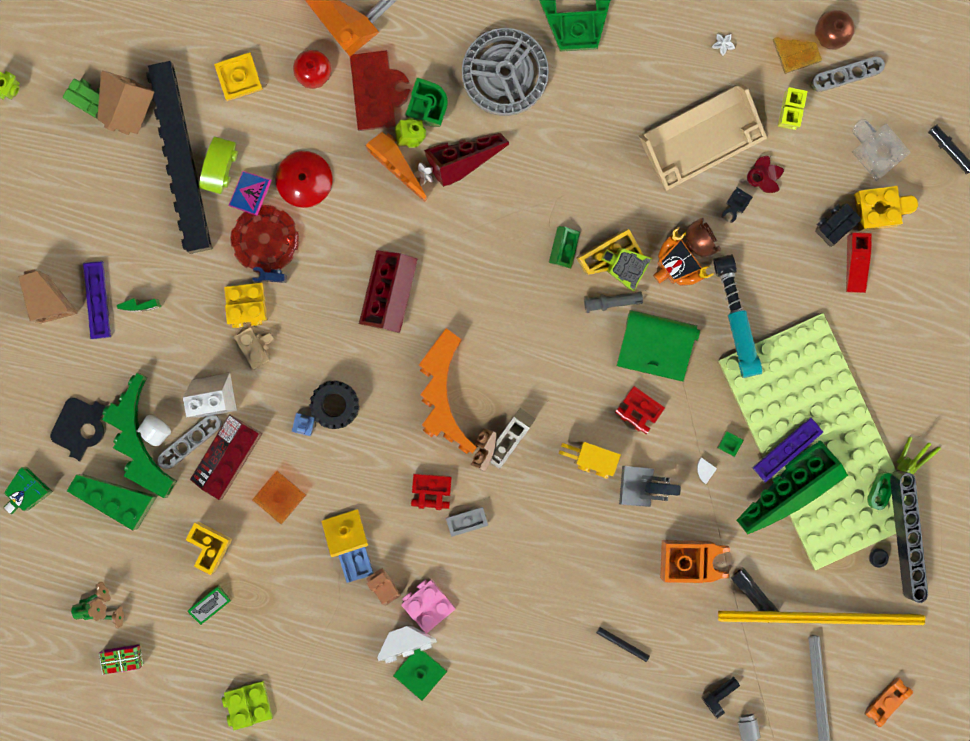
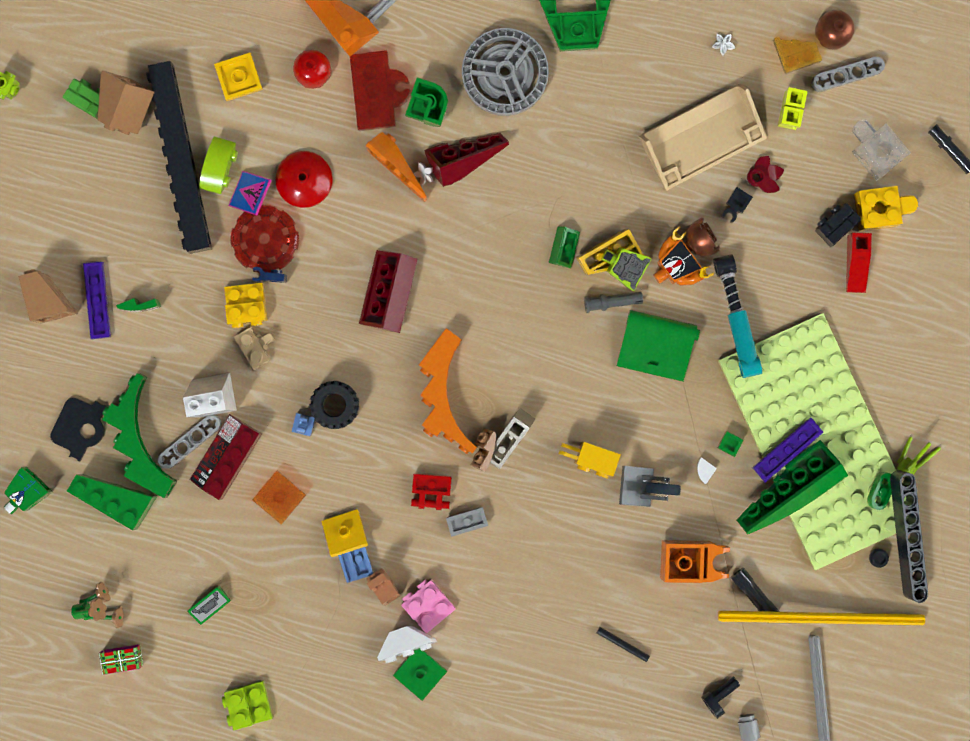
white hair [137,415,171,446] -> none
yellow brick [186,521,232,575] -> none
lime brick [395,118,426,148] -> none
red plate [615,386,665,434] -> none
orange plate [865,677,913,727] -> none

